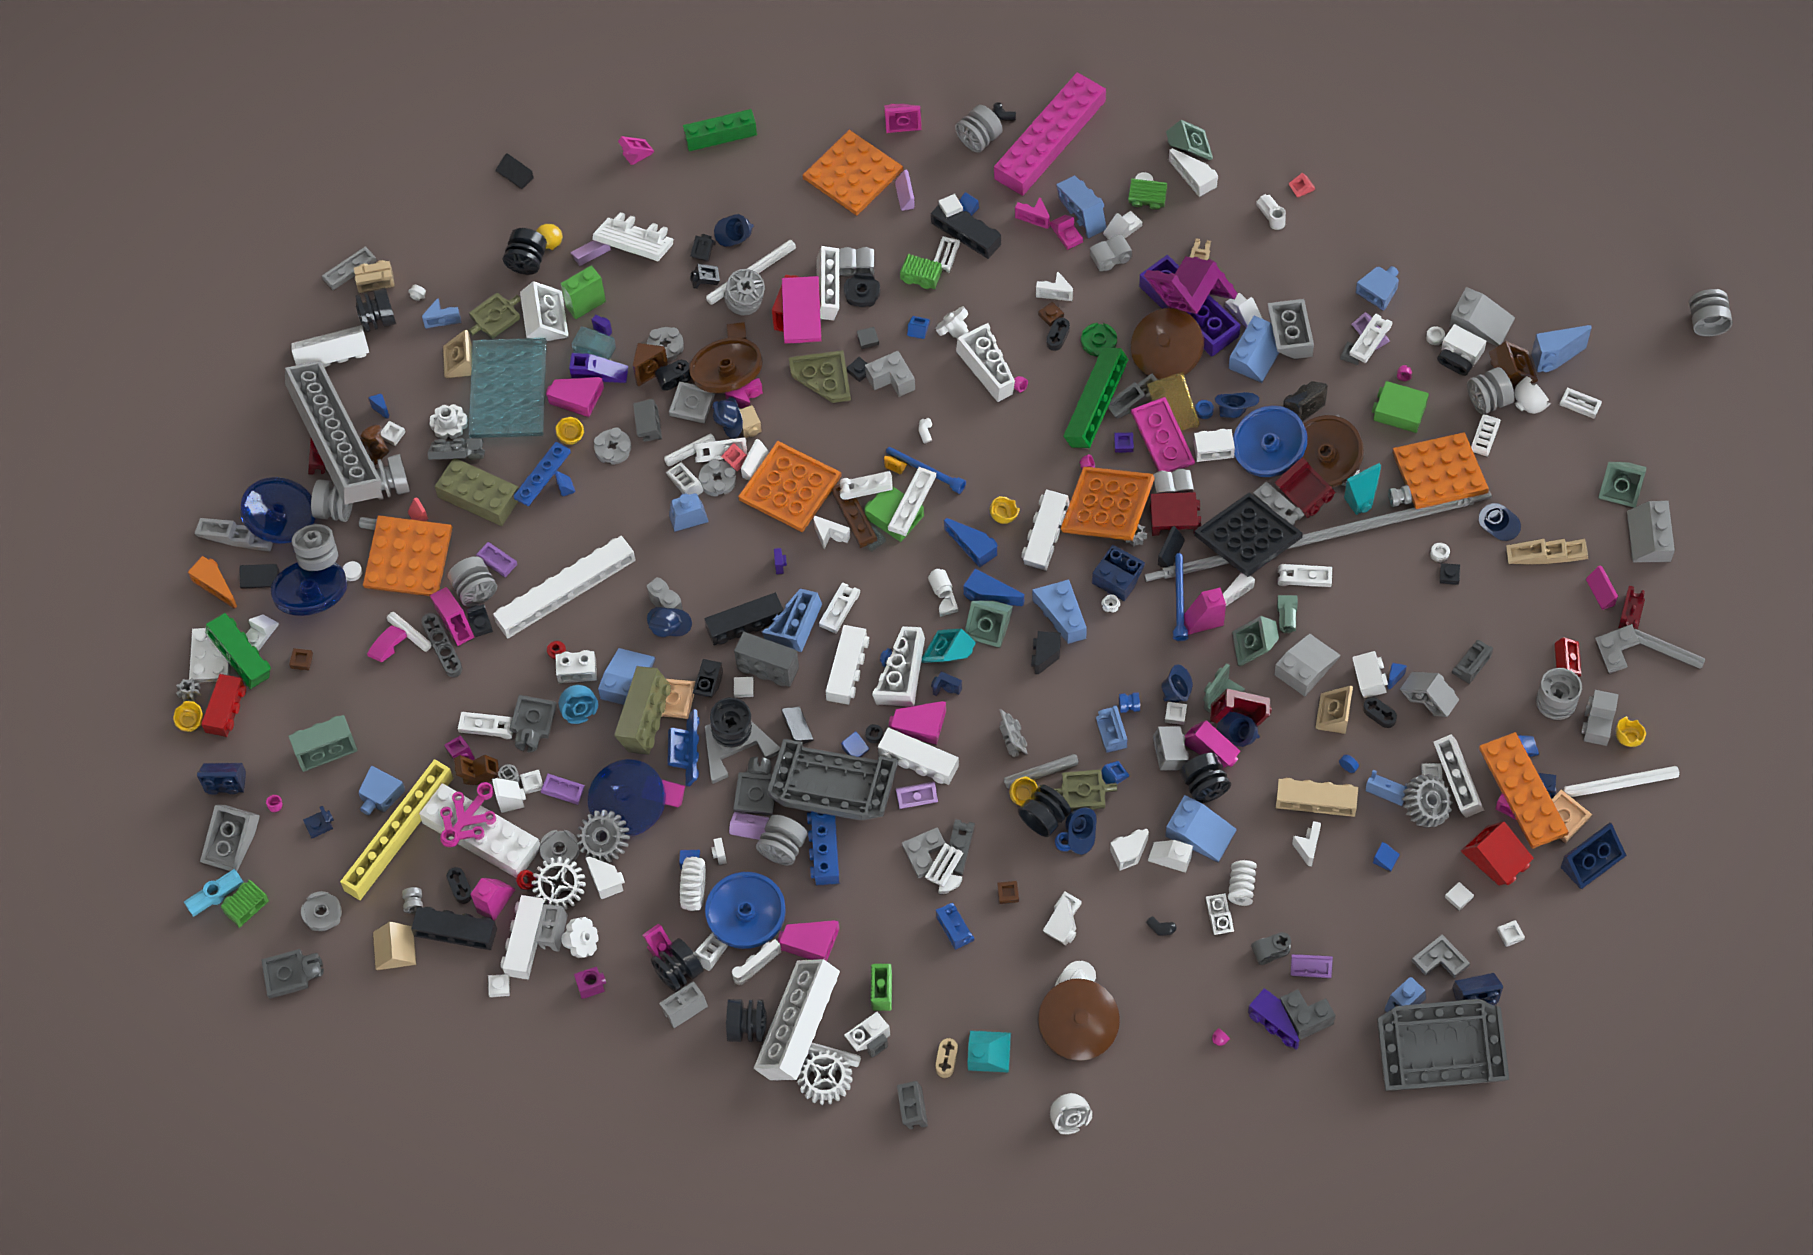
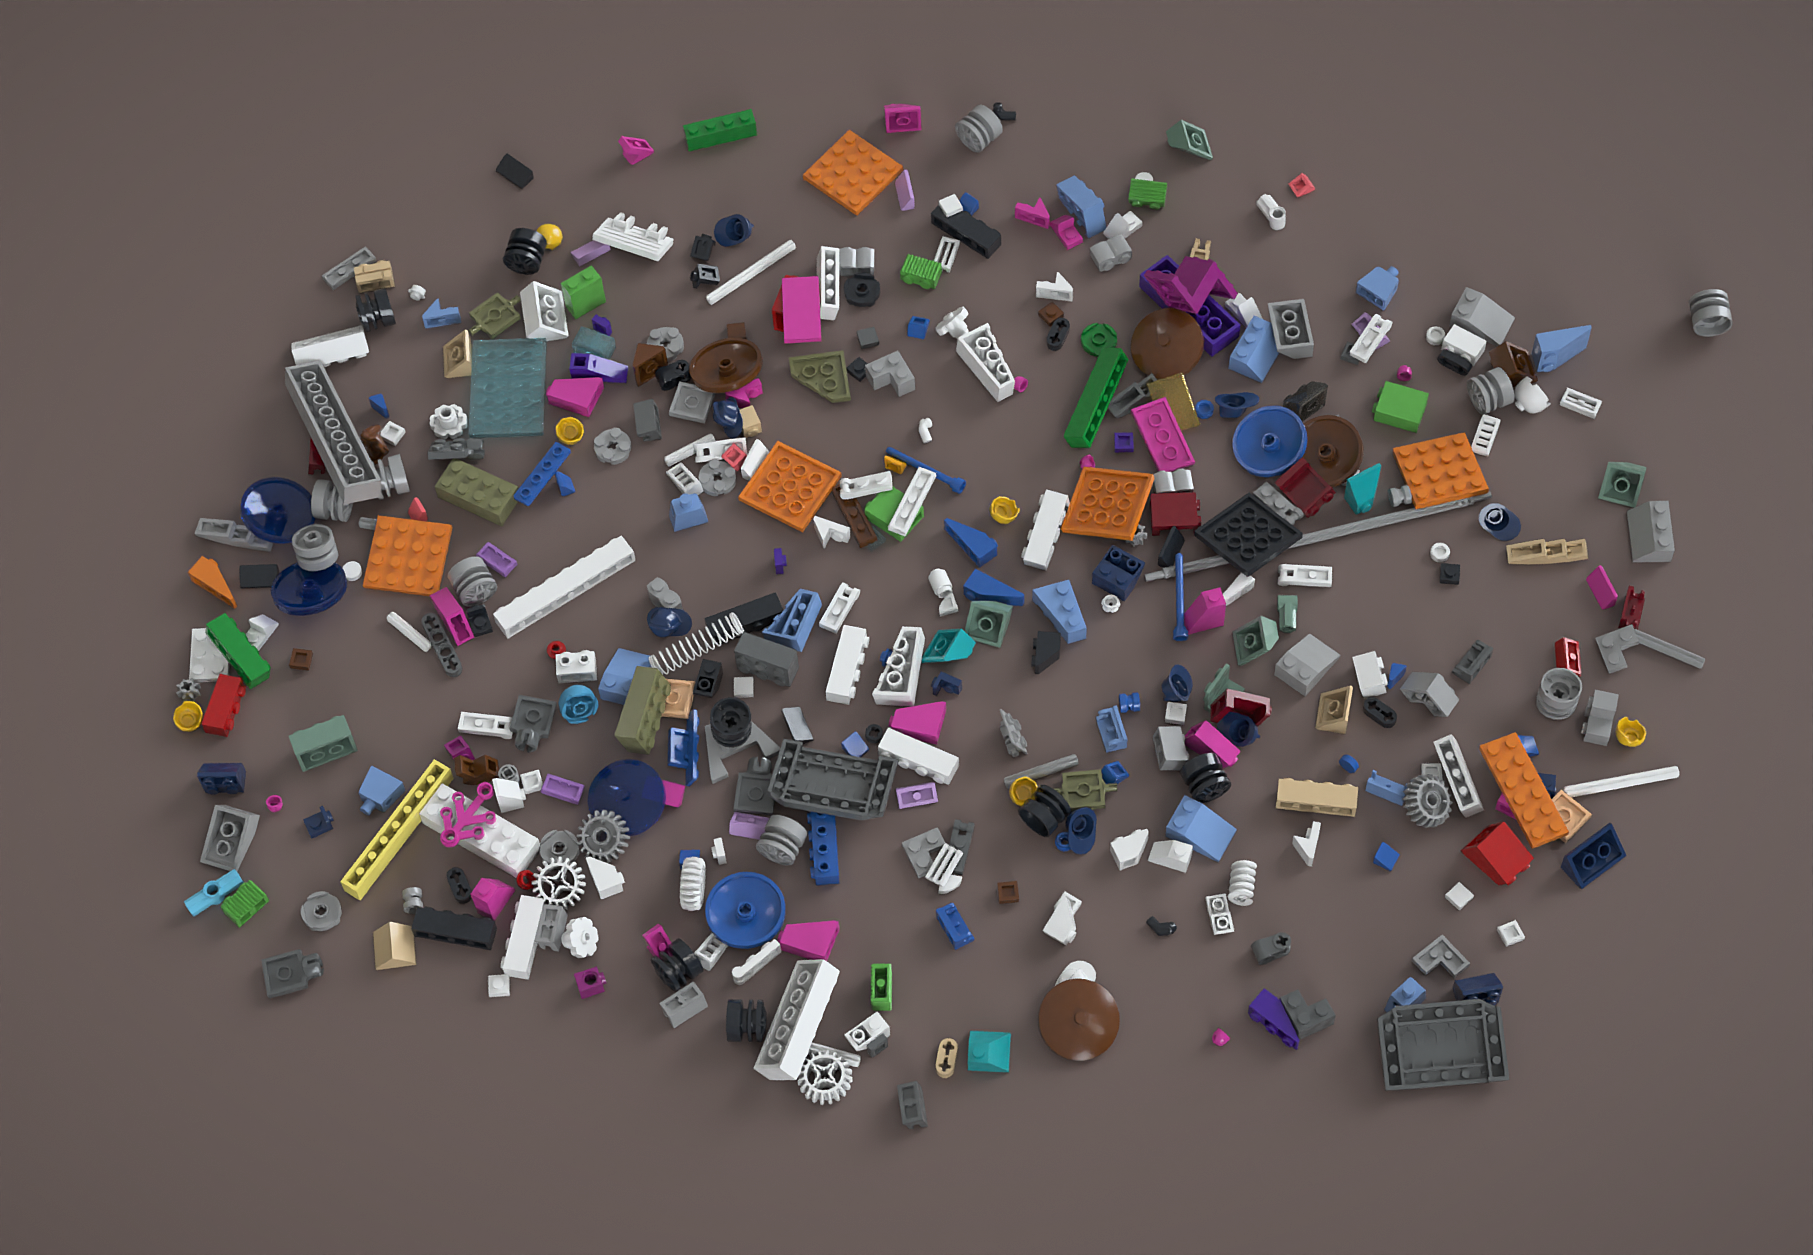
dark pink slope [367,625,407,662] -> none
light grey wheel [724,269,765,315] -> none
dark pink brick [994,72,1106,196] -> none
white cylinder [1050,1093,1093,1134] -> none
white slope [1169,148,1218,197] -> none
white brick [1193,429,1235,462] -> none
medium lavender plate [1290,954,1333,978] -> none
none -> white piece [649,612,744,675]

